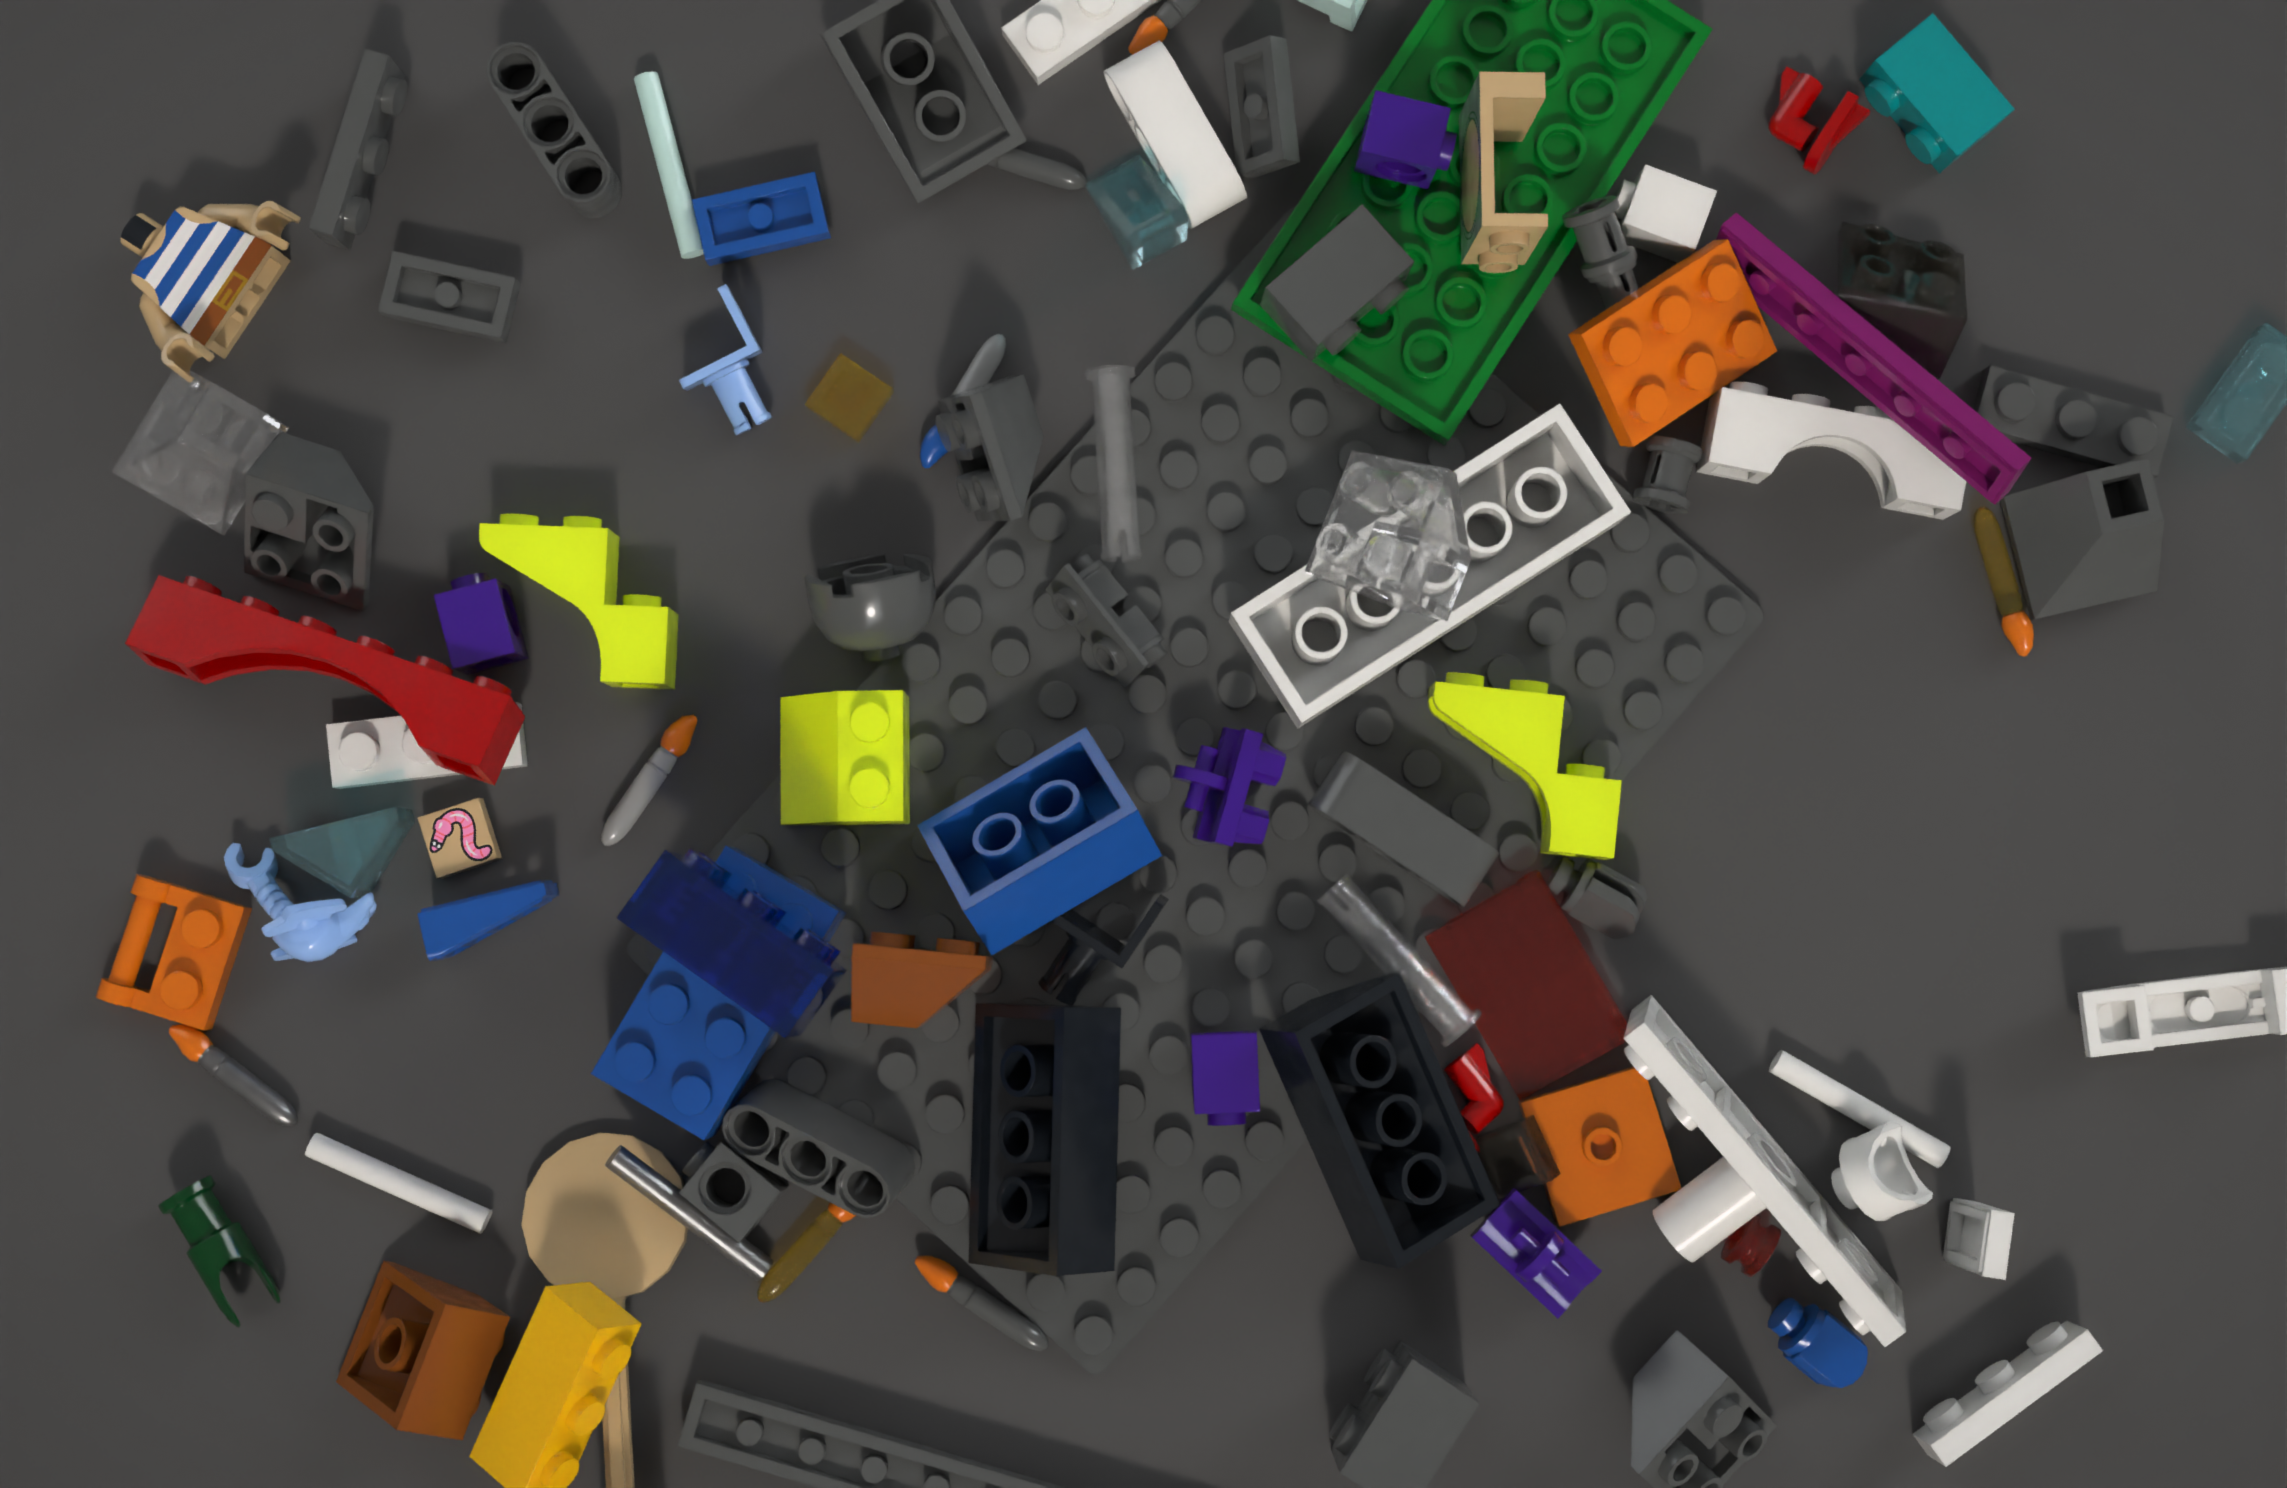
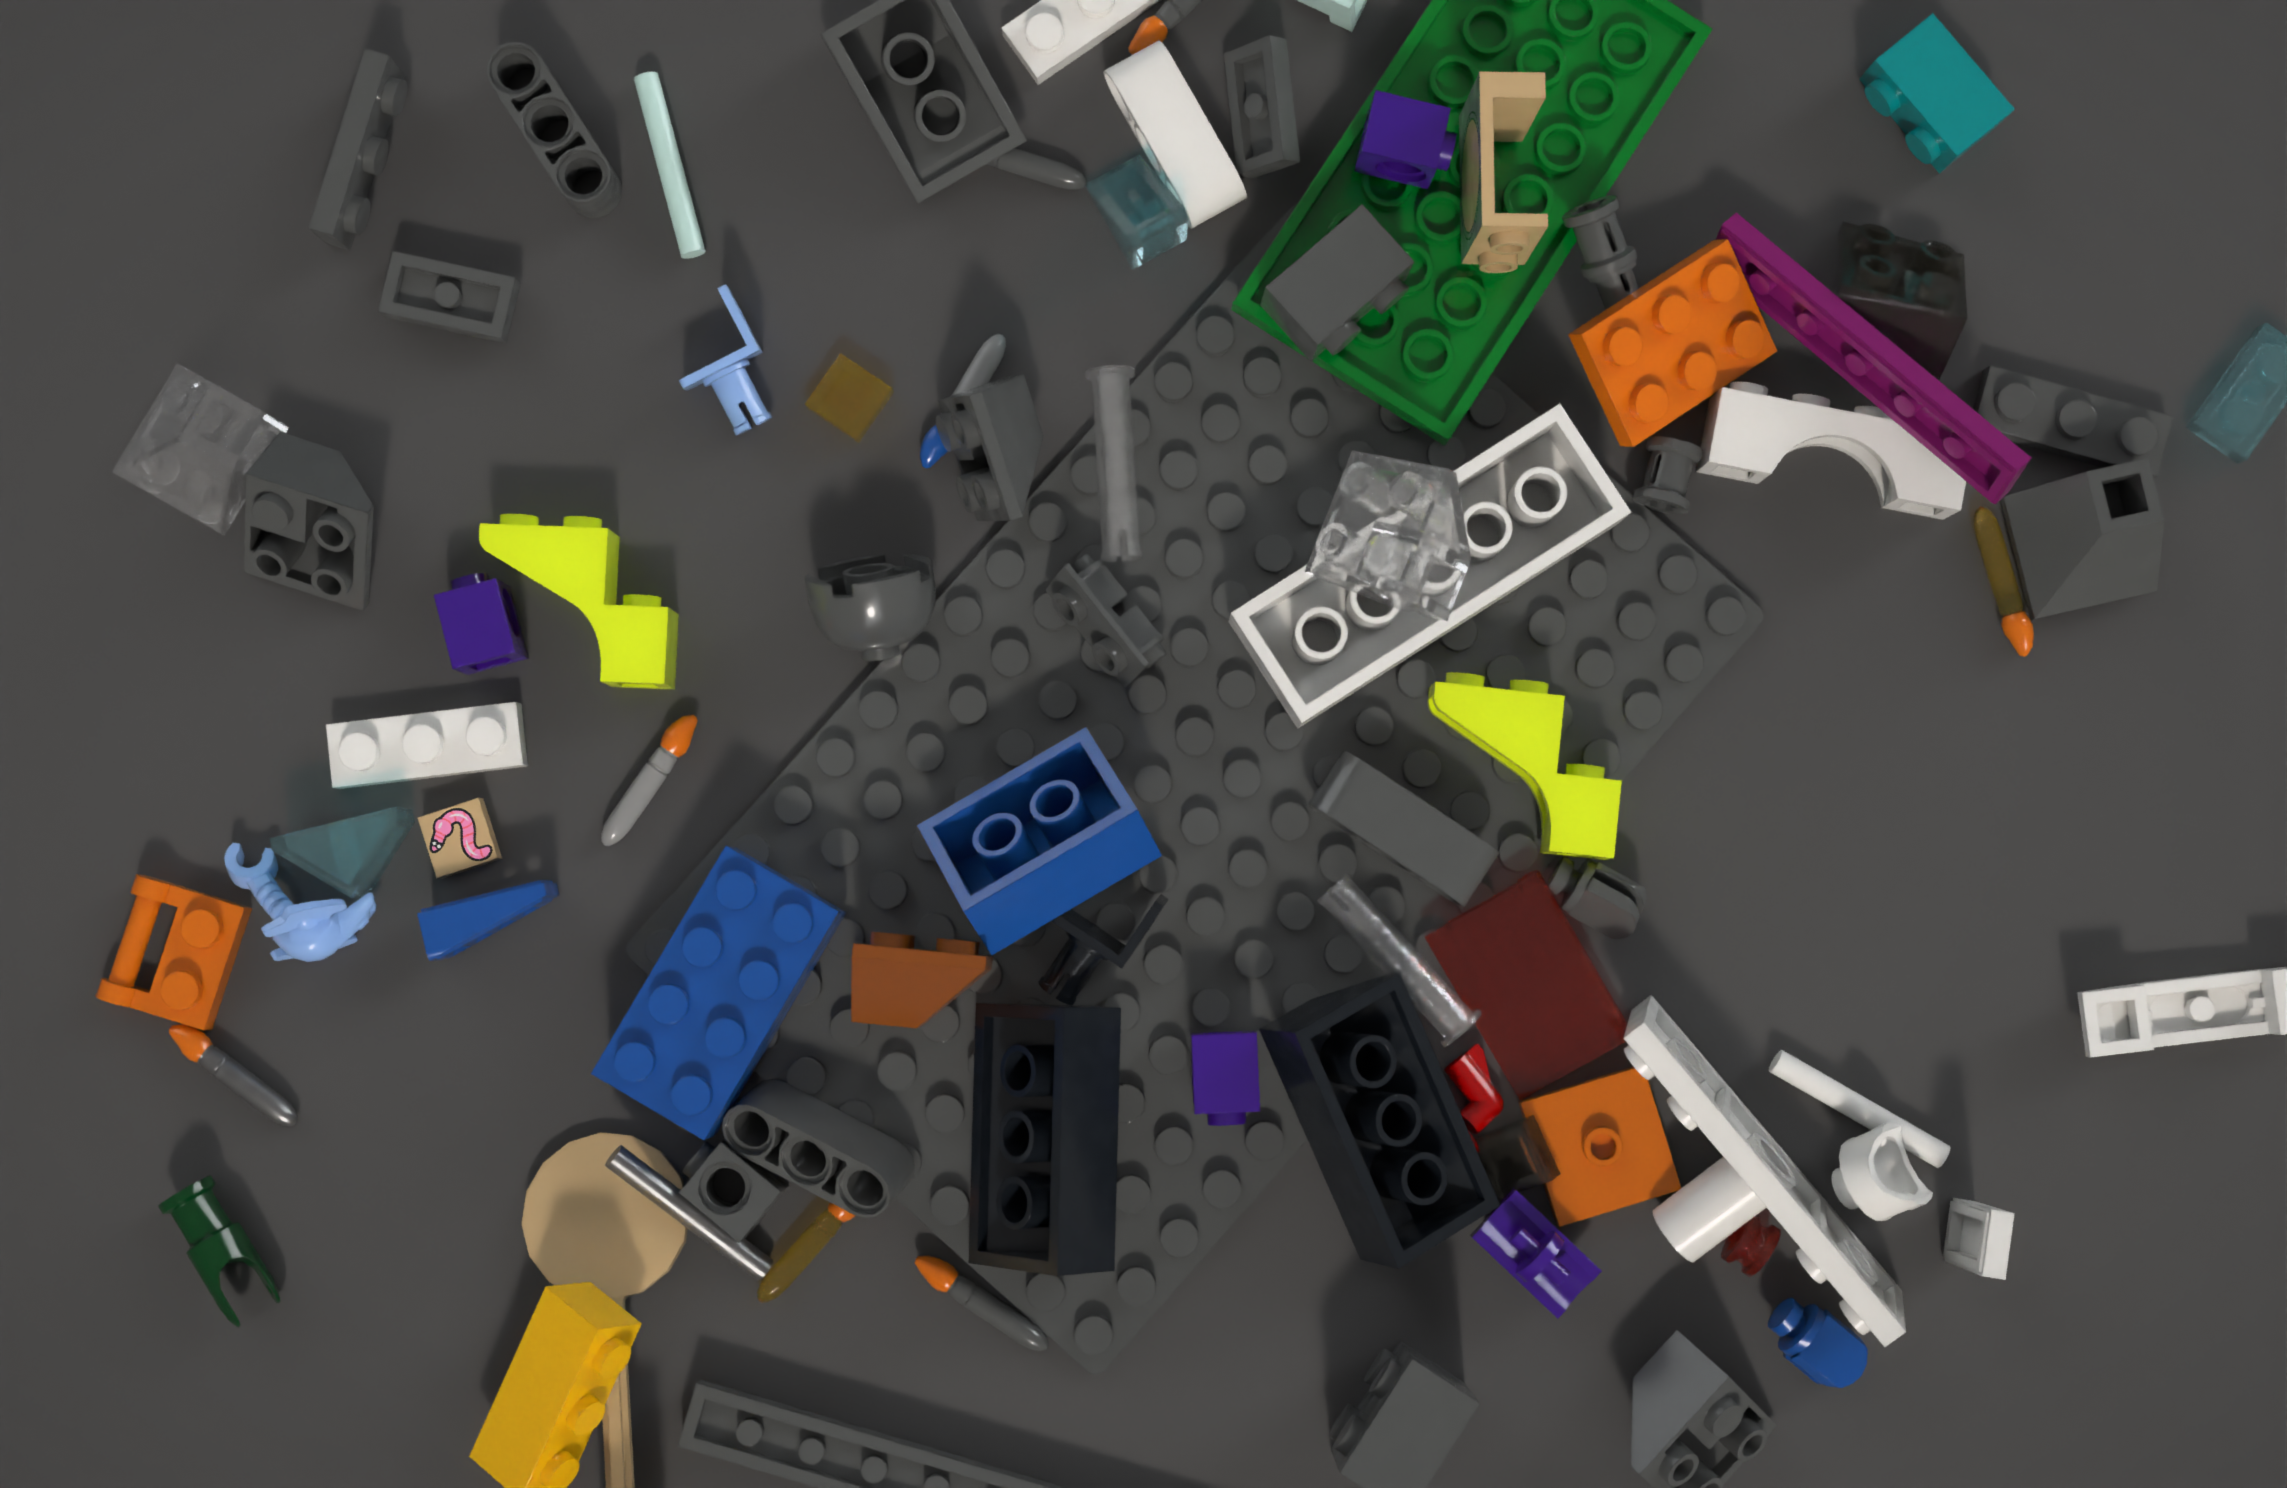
torso [121,201,301,383] -> none
red arch [125,575,526,786] -> none
white bar [305,1133,492,1234] -> none
dark orange slope [336,1260,510,1440] -> none
clear blue brick [617,848,847,1038] -> none
blue plate [692,172,831,266] -> none
neon yellow slope [780,690,910,825] -> none
dark purple hips [1173,727,1287,847] -> none
white brick [1615,164,1717,263] -> none
red piece [1768,66,1870,175] -> none
white plate [1913,1321,2103,1467] -> none

